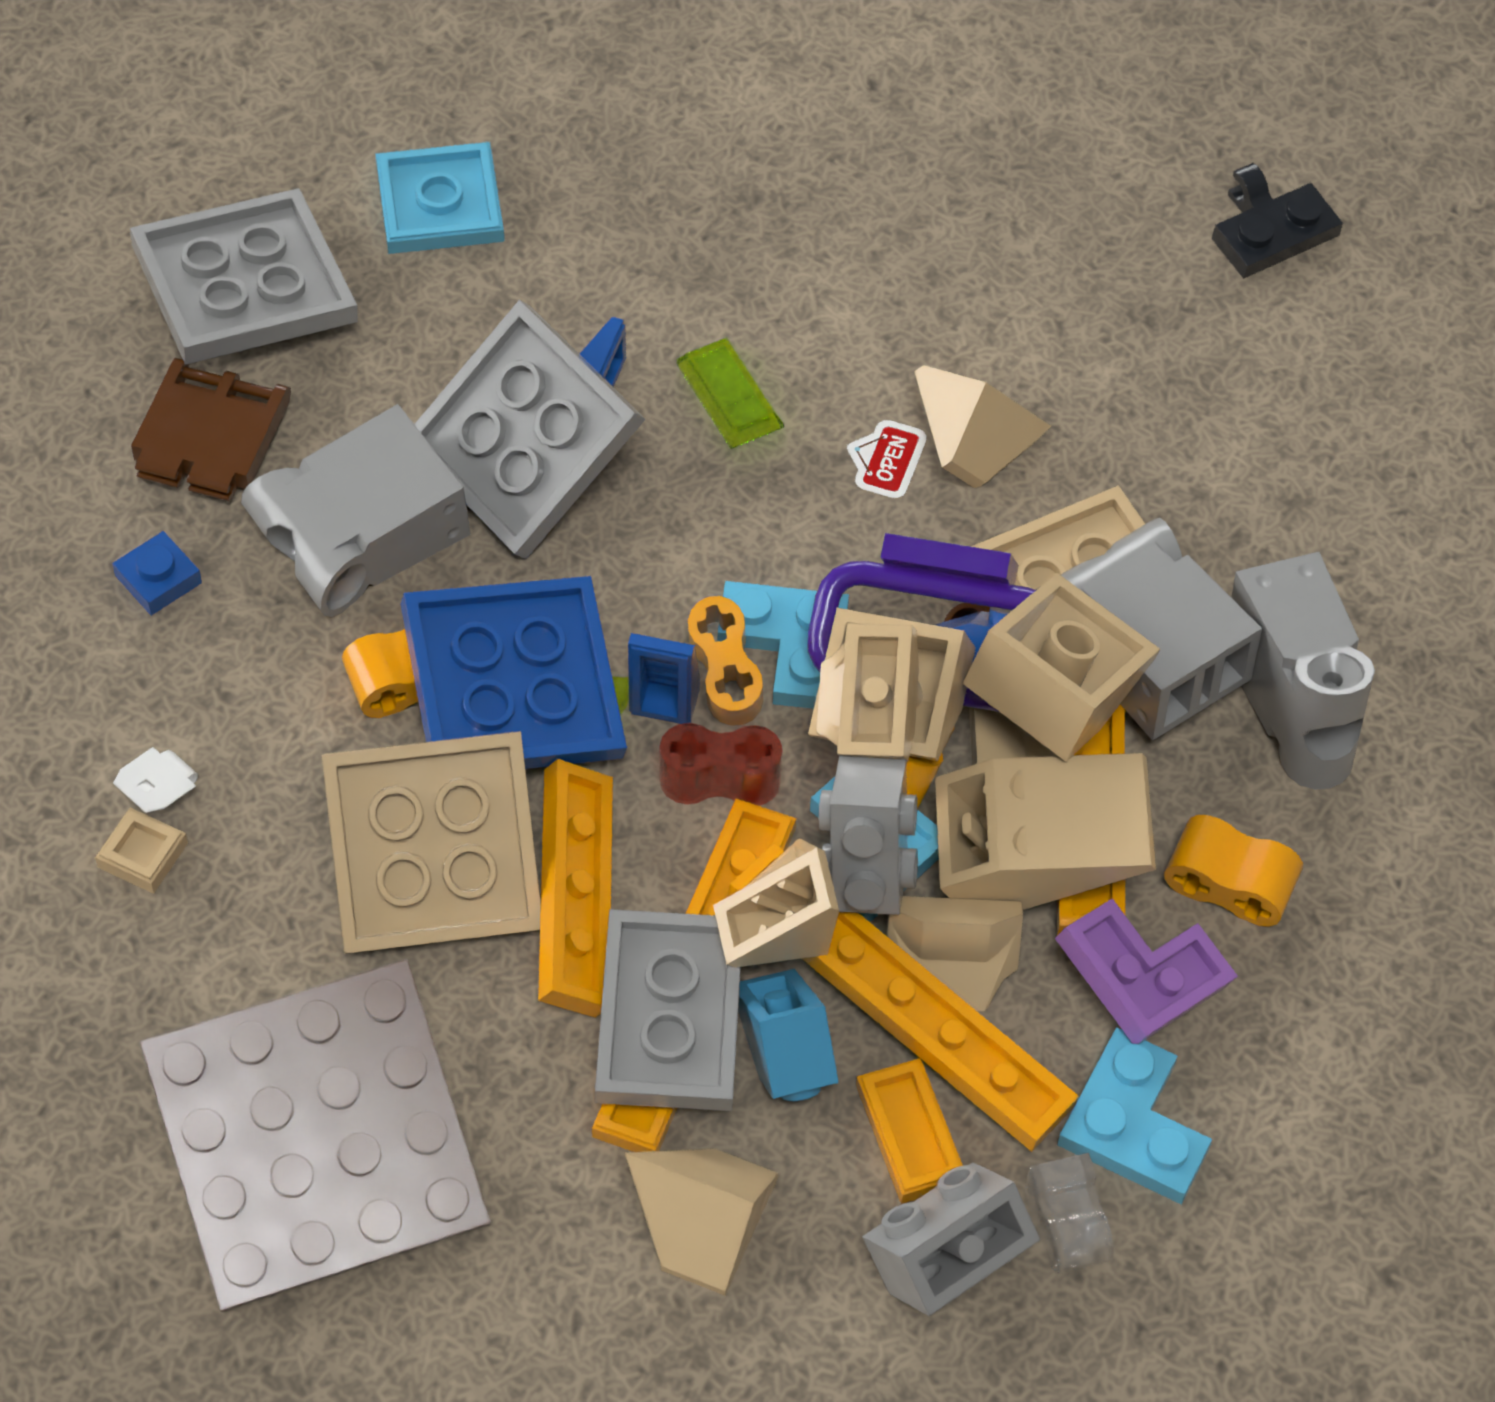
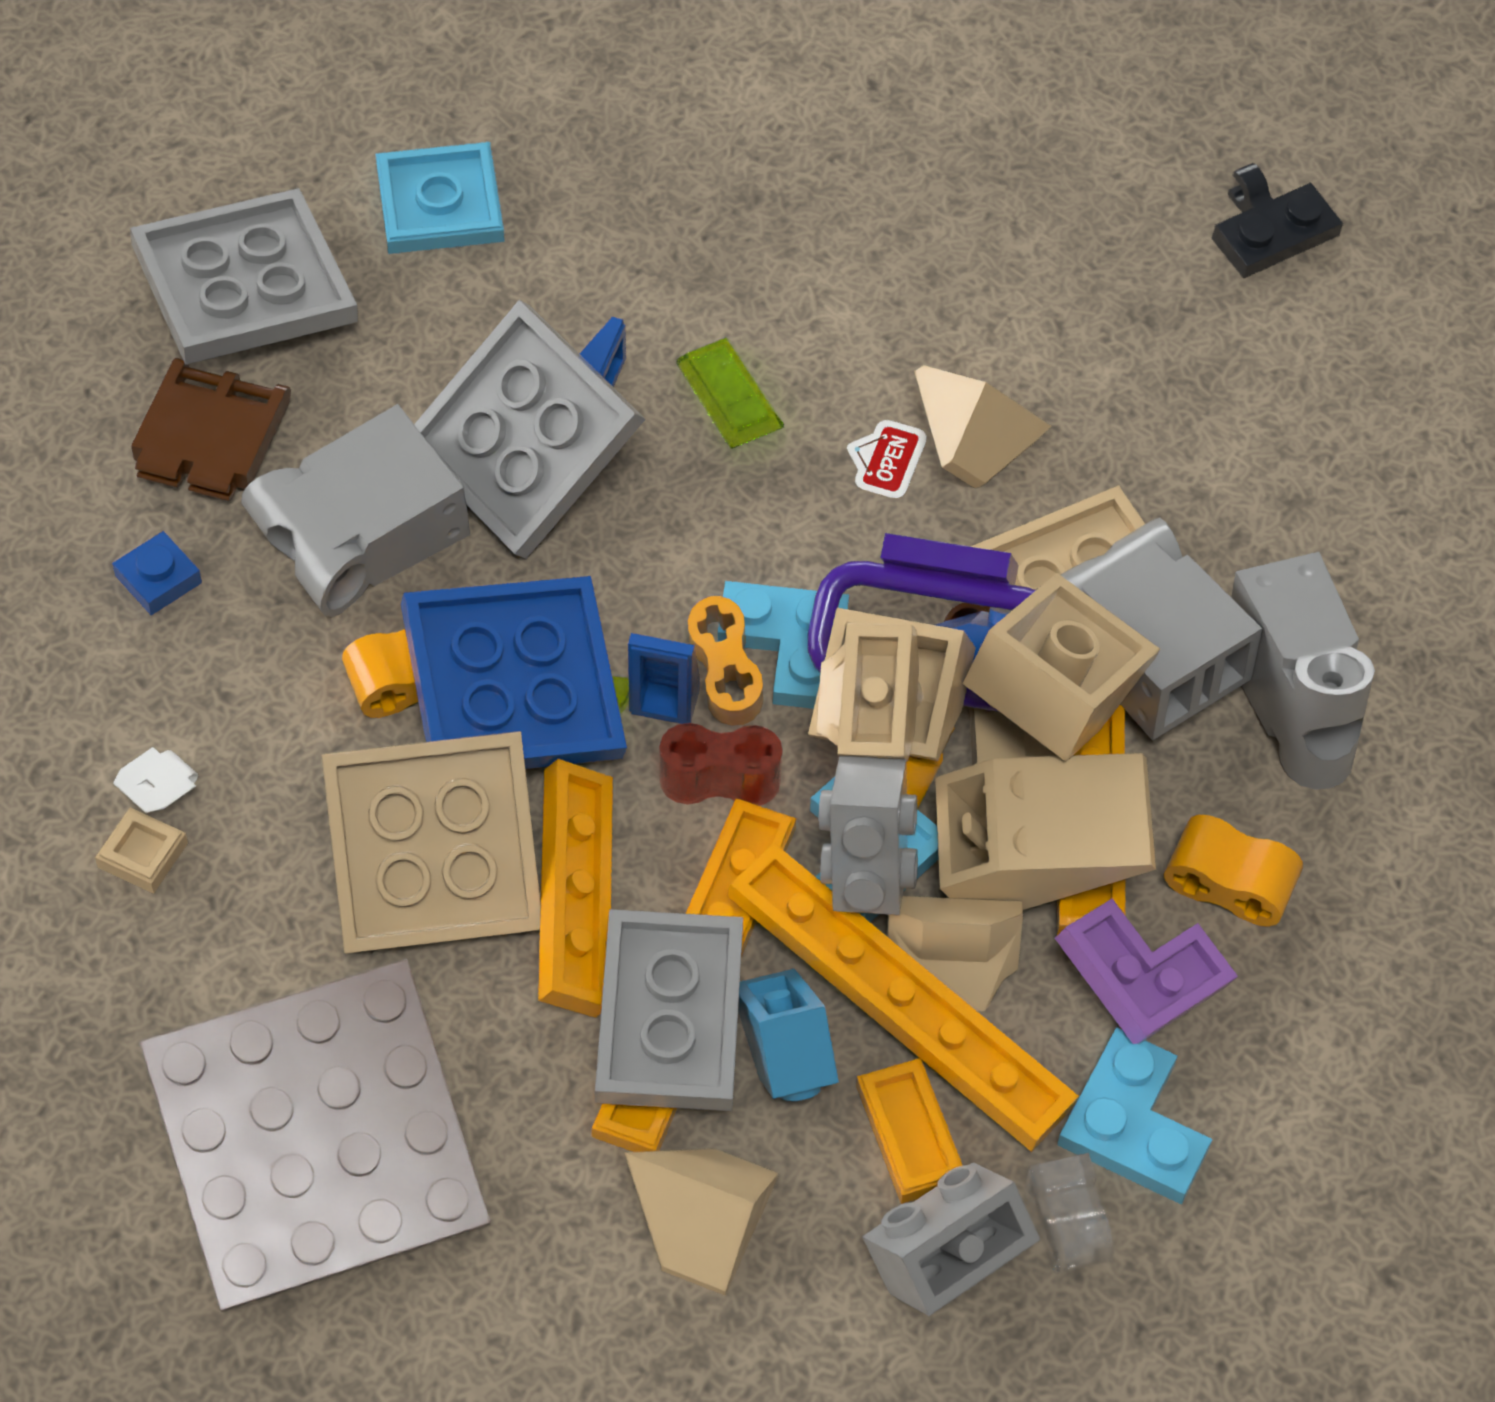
tan slope [713,838,839,968] -> none

